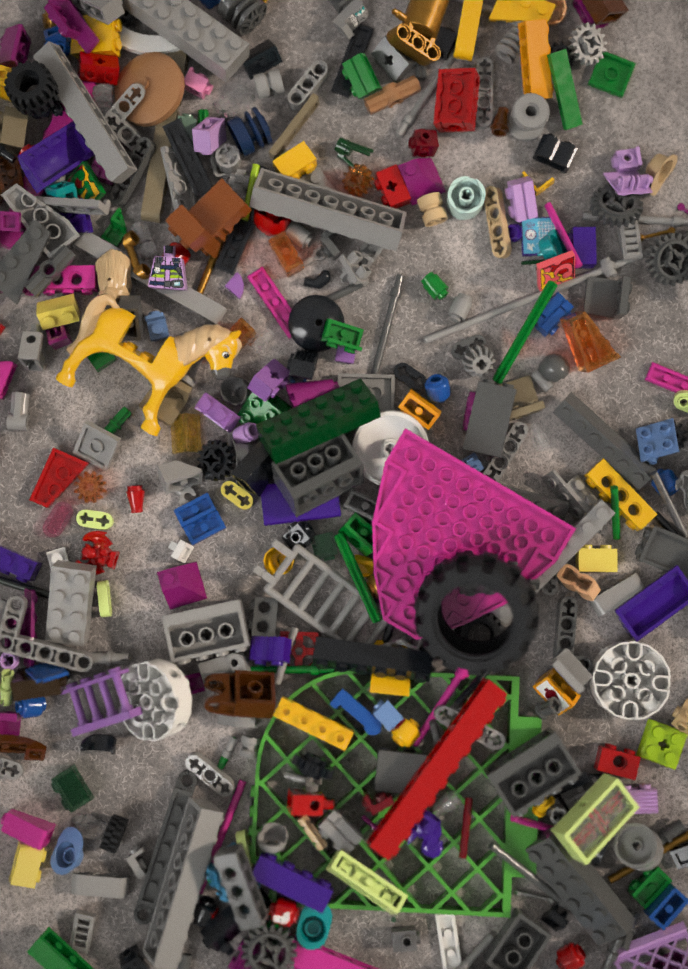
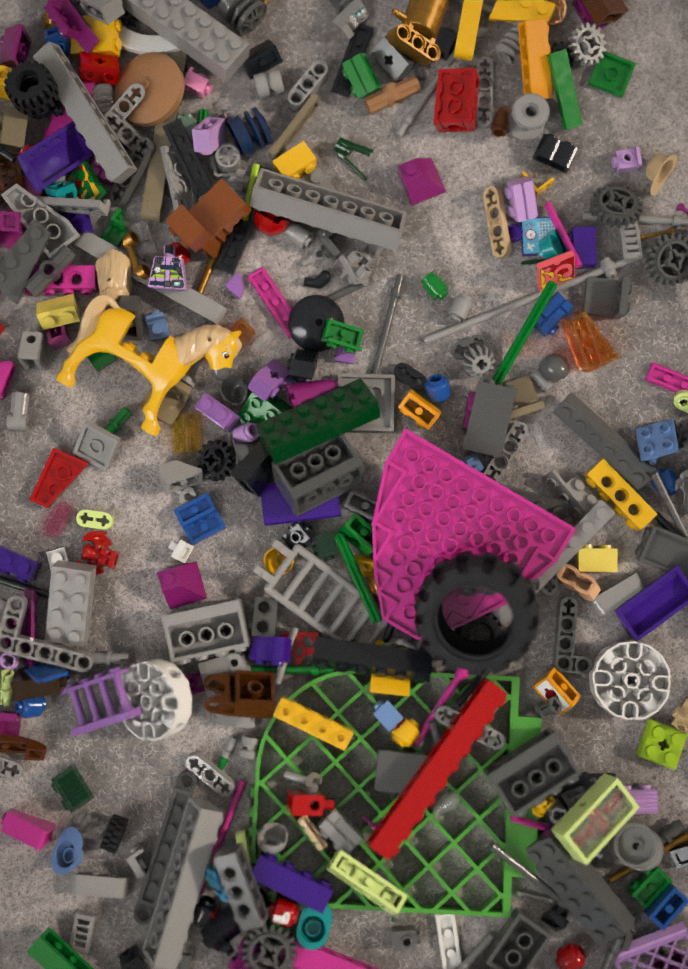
light yellow brick [9,841,46,888] -> none
clear orange gear [74,471,107,503] -> none
black helmet [80,734,117,754] -> none
yellowish green beam [97,580,112,618] -> none
red cone [126,485,145,513] -> none
light yellow beam [221,481,254,510] -> none
clear orange brick [268,231,304,278] -> none
black gear [292,752,335,780] -> none
blue leg [329,688,382,736] -> none
clear orange gear [341,164,374,197] -> none
white dish [352,410,429,485] -> none
dark red bracket [362,790,395,815] -> none
red brick [373,164,411,209] -> none
dark purple animal [407,809,443,858] -> none
dark red brick [408,129,439,158] -> none
tan wheel [417,192,448,227] -> none
light aqua brick [446,176,486,220] -> none
dark red bar [459,797,473,859] -> none
light grey panel [549,648,593,694] -> none
red brick [594,743,641,780] -> none
lavender hinge [603,171,653,196] -> none
green bar [610,485,621,540] -> none

